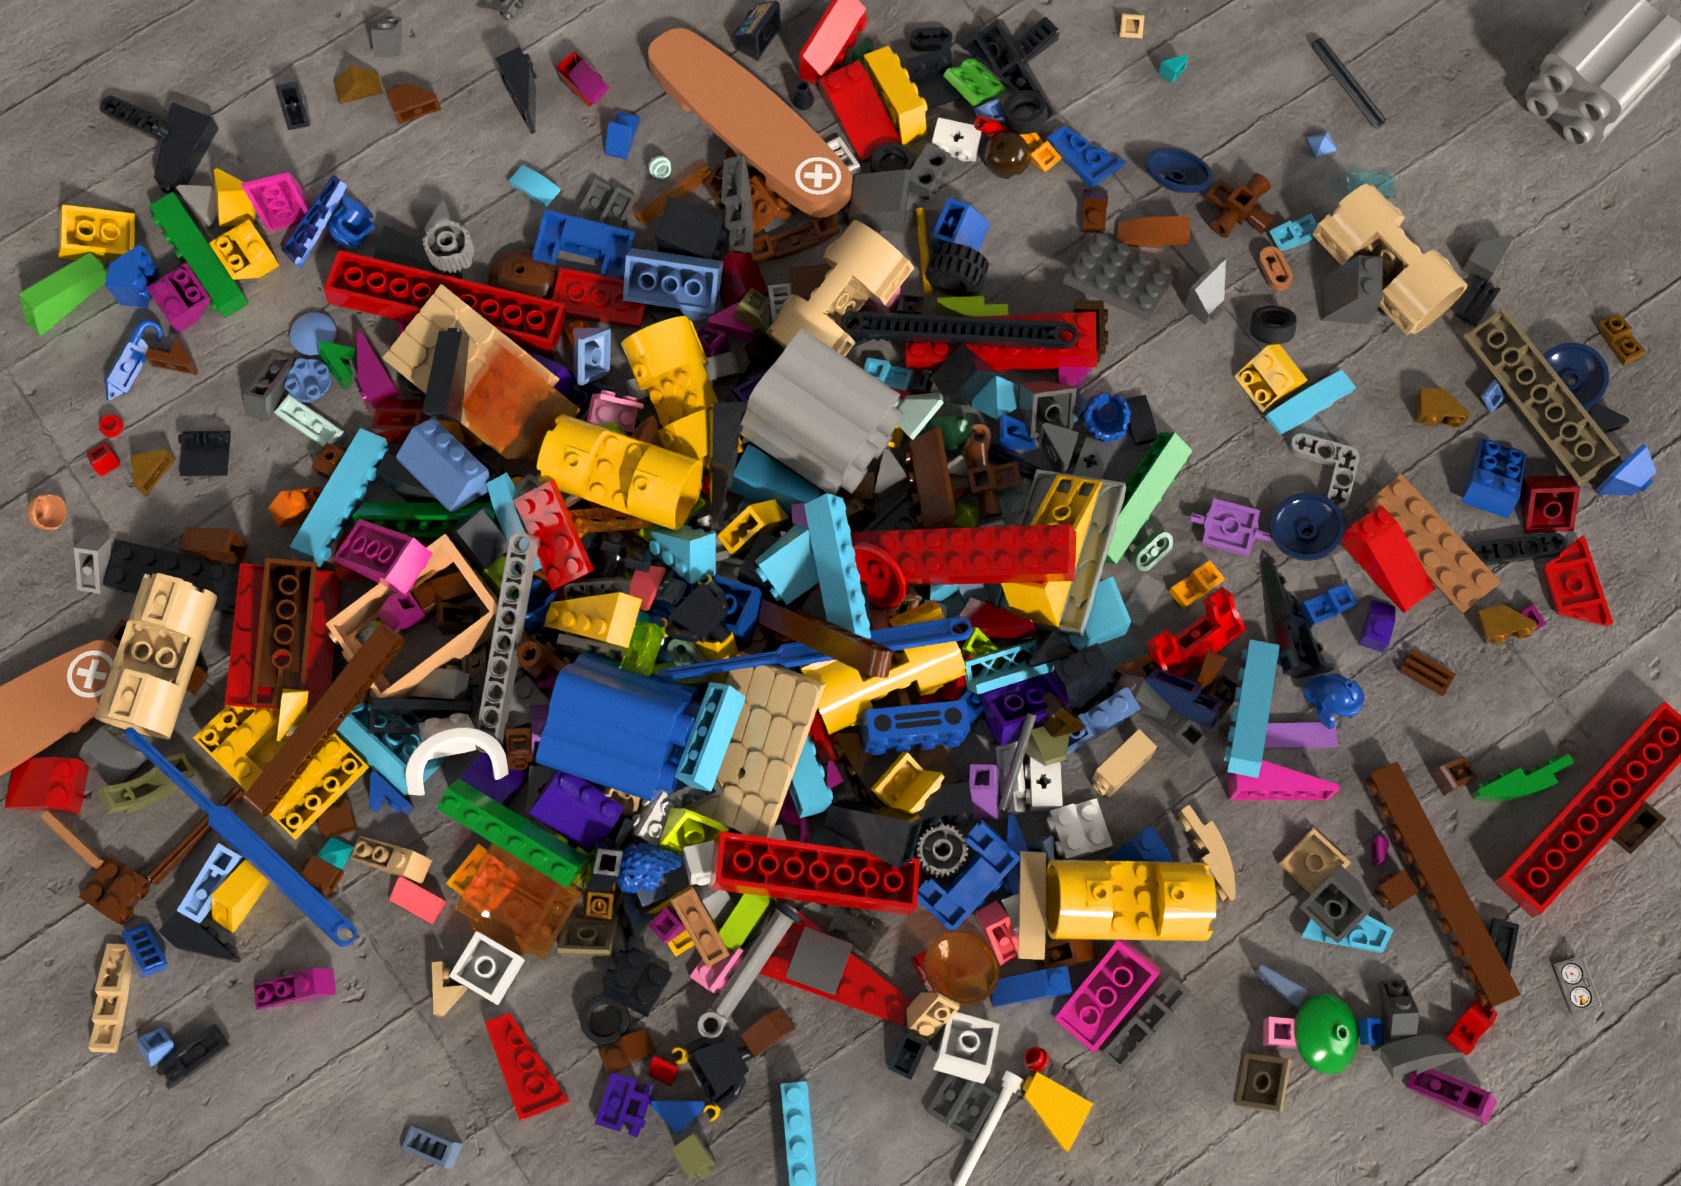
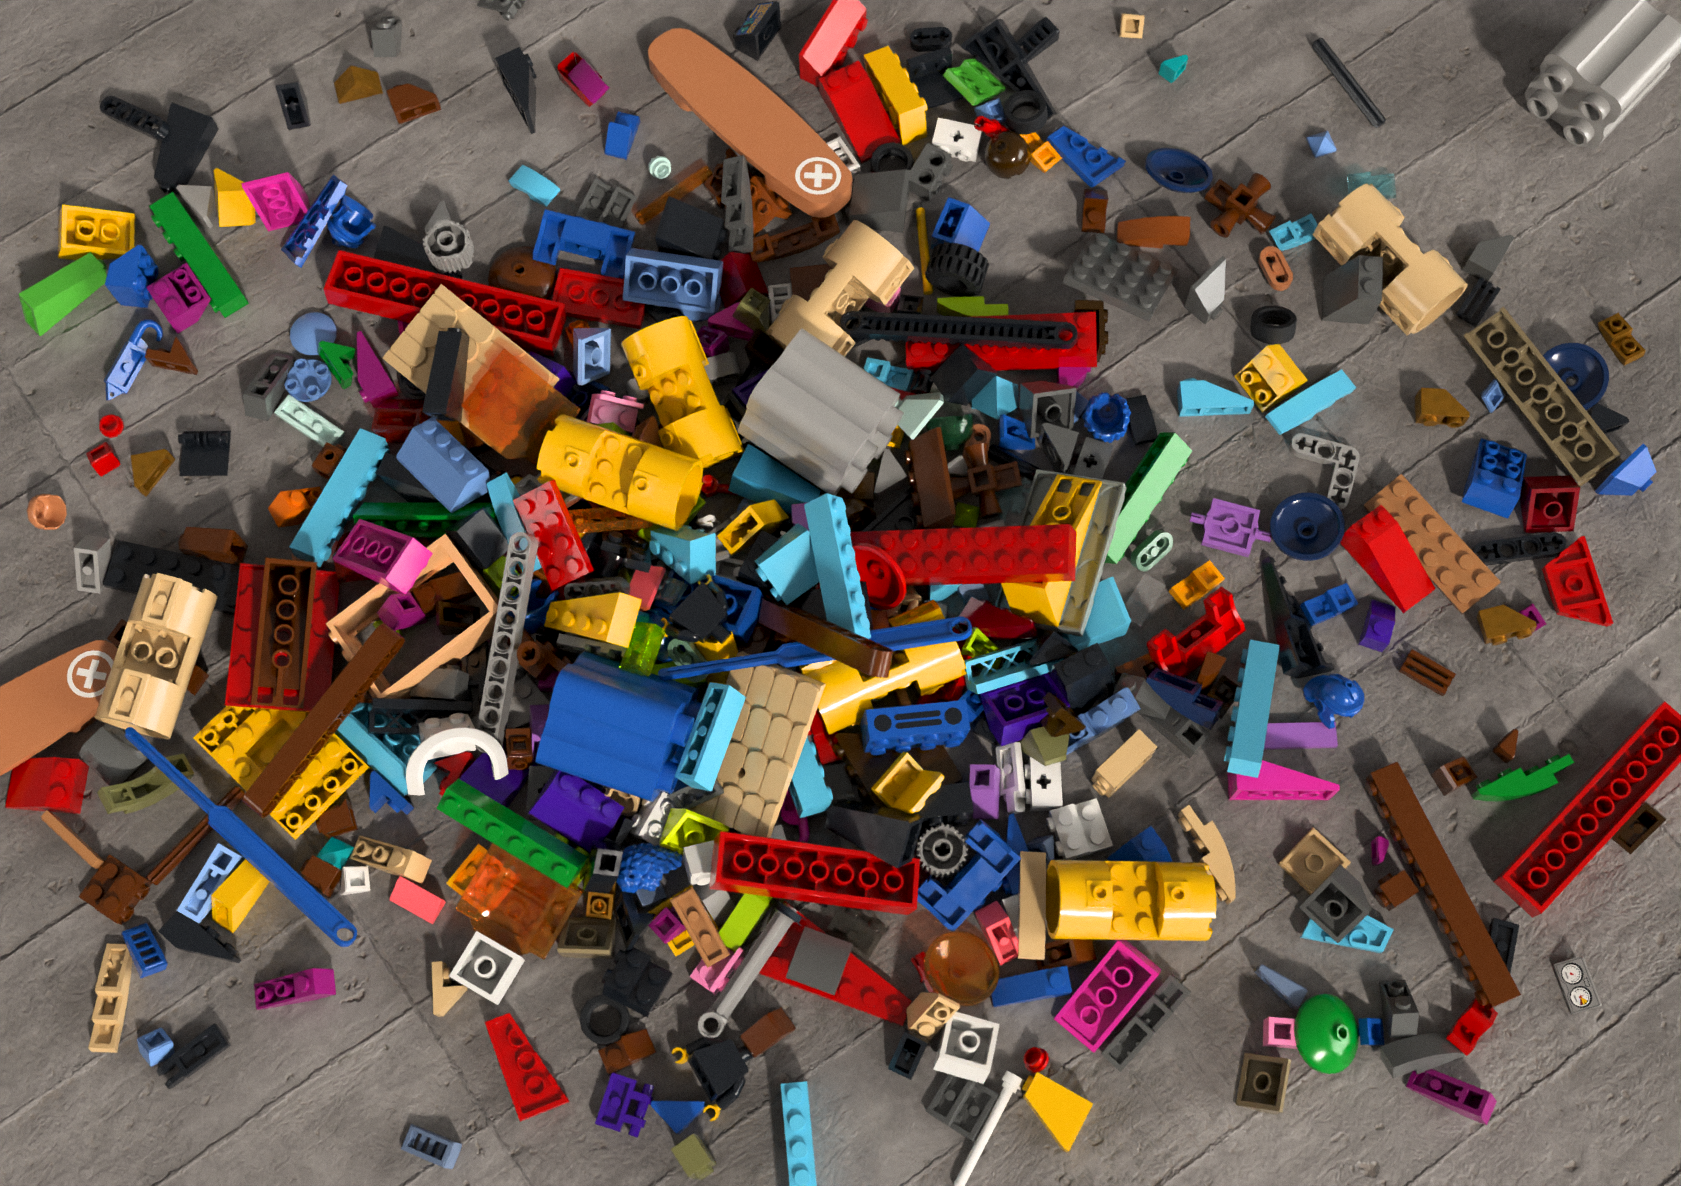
yellow slope [209,219,279,280] -> none
yellow slope [277,688,309,742] -> none
red slope [649,1056,680,1086] -> none
black wedge [707,402,747,532] -> none
black cone [792,80,814,110] -> none
magenta slope [827,760,845,790] -> none
clear green plate [852,37,874,65] -> none
dark grey bar [998,712,1037,811] -> none
none -> white slope [340,866,370,895]
none -> red slope [434,751,476,797]
none -> medium azure slope [1177,378,1254,417]
none -> reddish brown slope [1492,729,1519,763]

